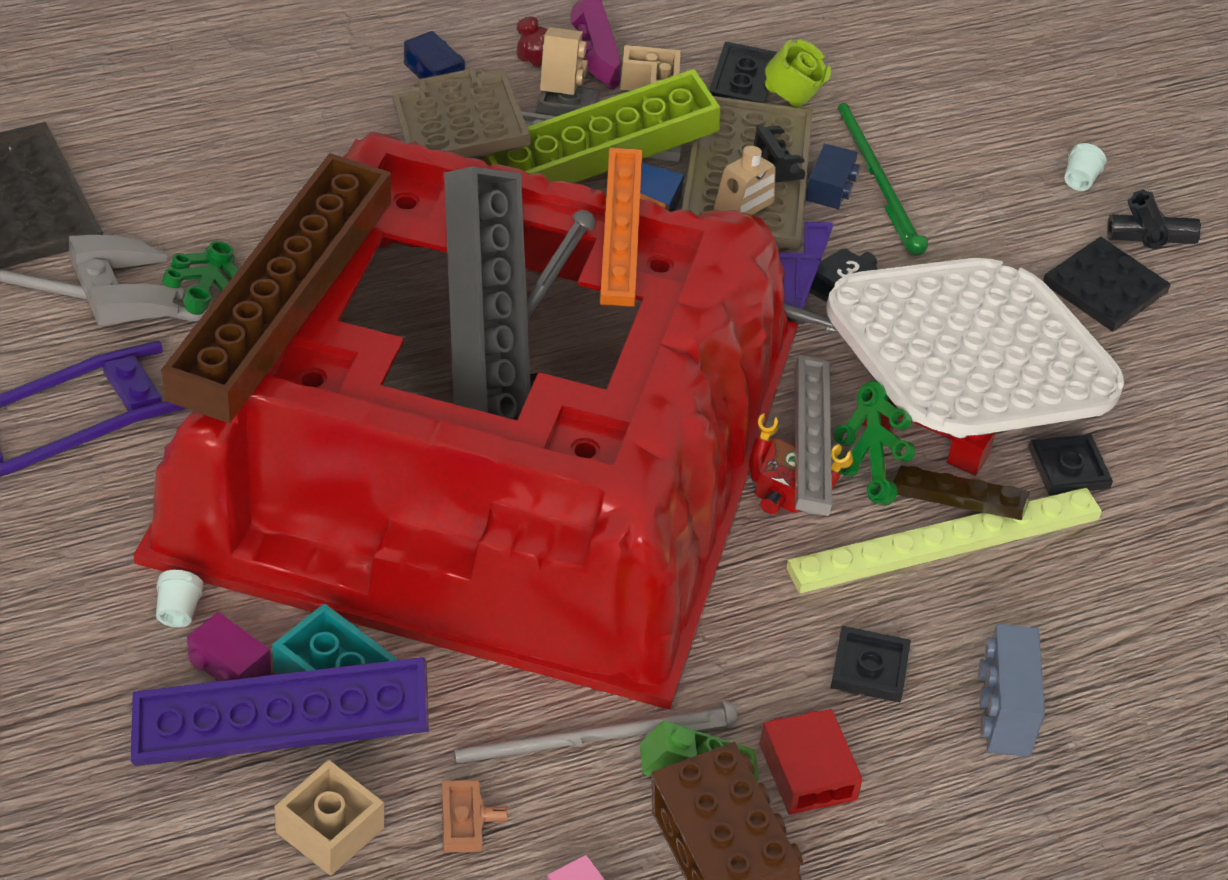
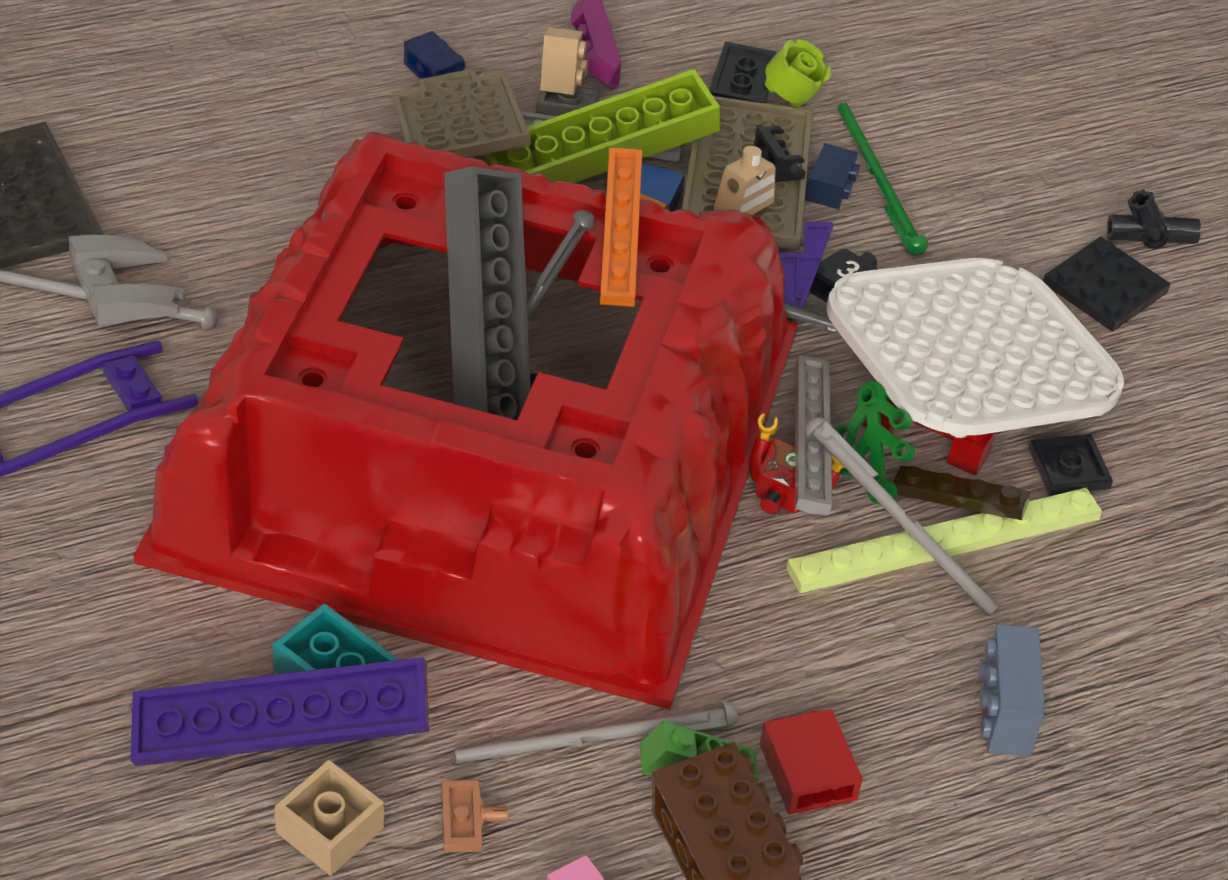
light aqua piece [156,570,204,628] -> none
reddish brown brick [161,153,391,423] -> none
green plant [162,241,238,315] -> none
magenta brick [187,612,271,682] -> none
dark red hair [516,16,548,67] -> none
tan brick [620,45,681,91] -> none
black plate [830,626,911,703] -> none
light aqua piece [1064,143,1107,191] -> none
none -> light grey bar [805,417,999,616]

